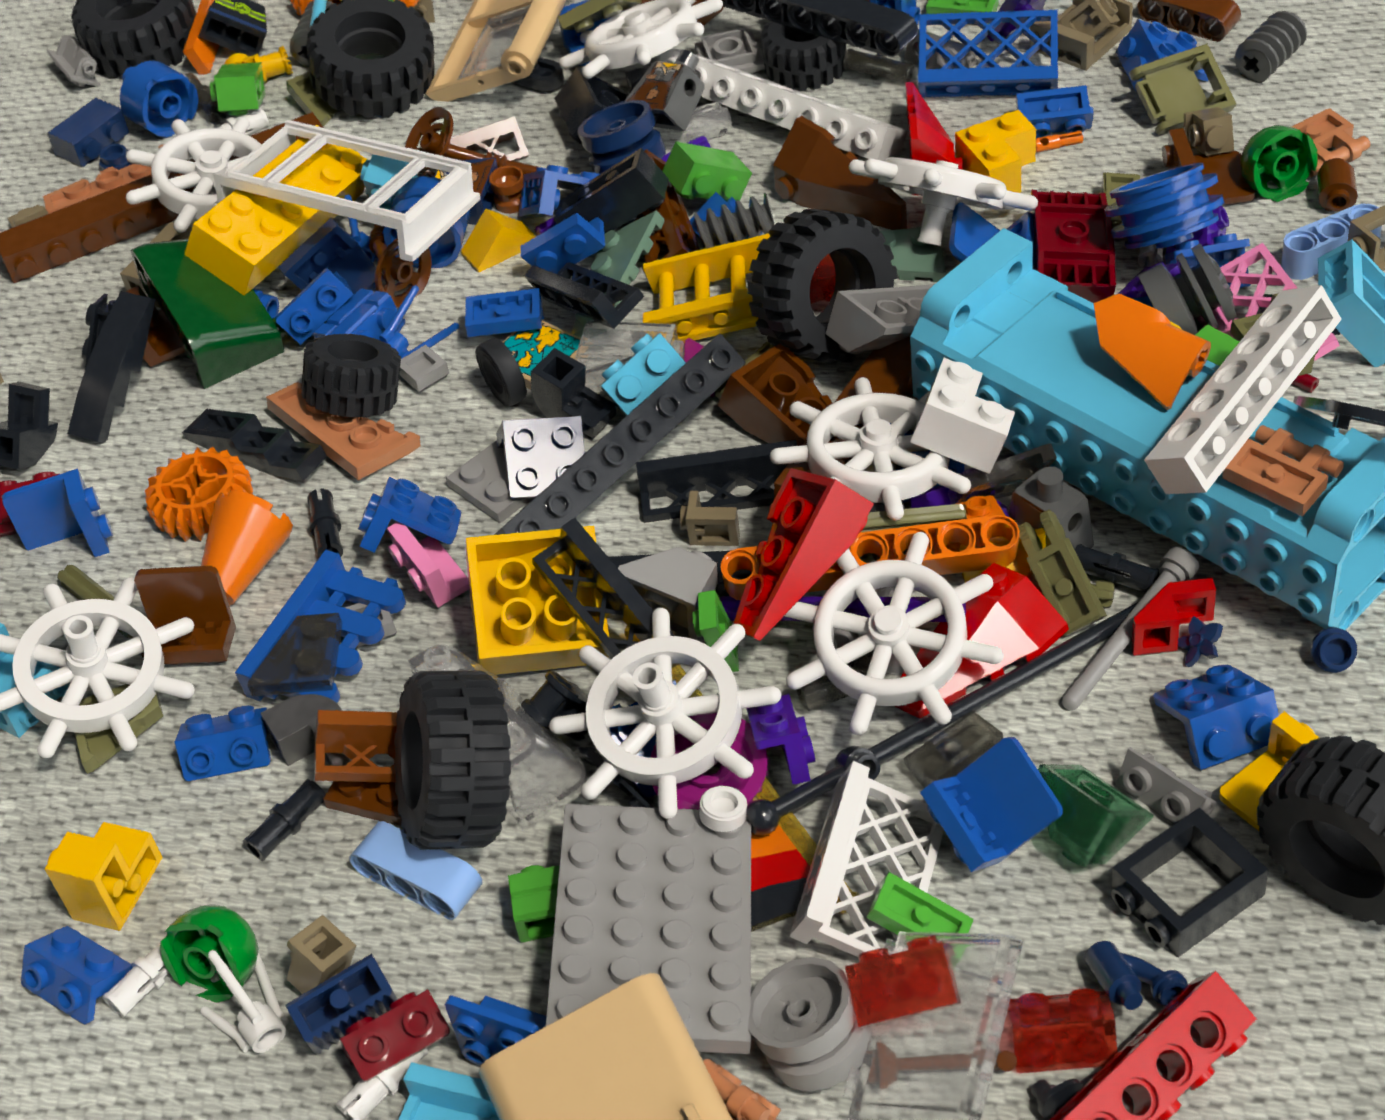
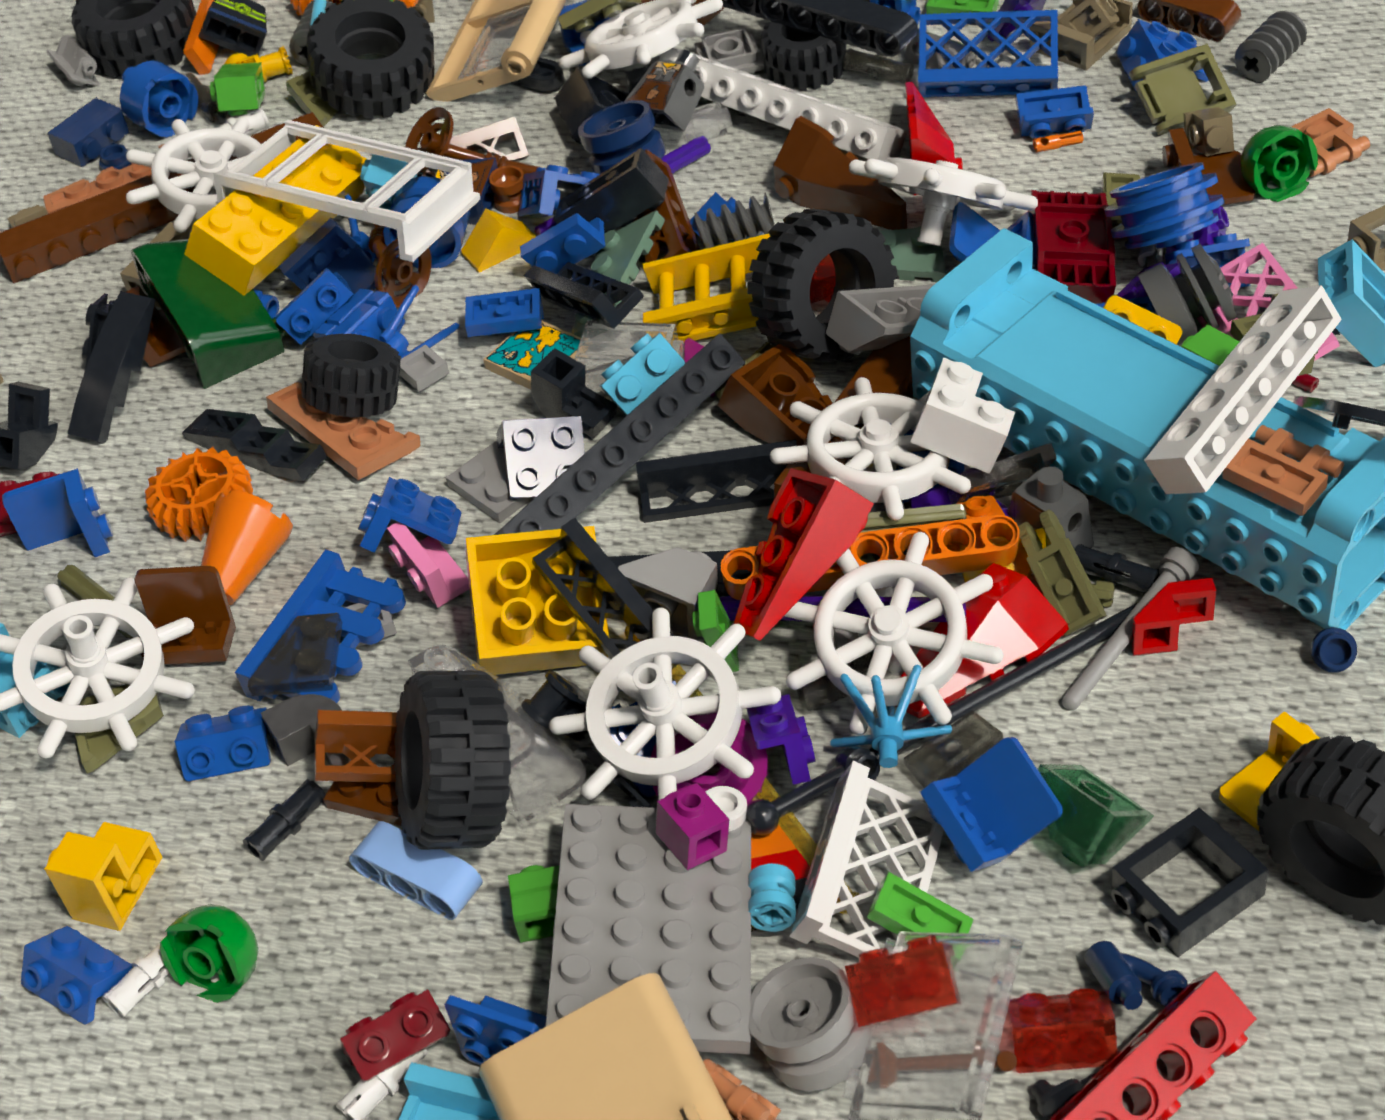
white plant [200,950,289,1053] -> none
dark blue brick [285,953,397,1055] -> none
dark tan brick [286,915,356,994] -> none
black pin [307,488,343,558] -> none
black tyre [475,338,527,407] -> none
bright green brick [662,141,752,201] -> none
dark tan bracket [680,491,740,546] -> none
yellow brick [955,110,1036,193] -> none
orange panel [1093,293,1211,410] -> none
light grey hinge [1115,747,1216,824] -> none
blue bracket [1153,665,1279,770] -> none
dark blue plant [1178,616,1223,667] -> none
light blue beam [1281,204,1382,280] -> none
reddish brown brick [1317,158,1358,211] -> none
none -> magenta brick [656,783,729,870]
none -> medium azure wheel [748,864,796,932]
none -> dark azure plant [830,664,952,768]

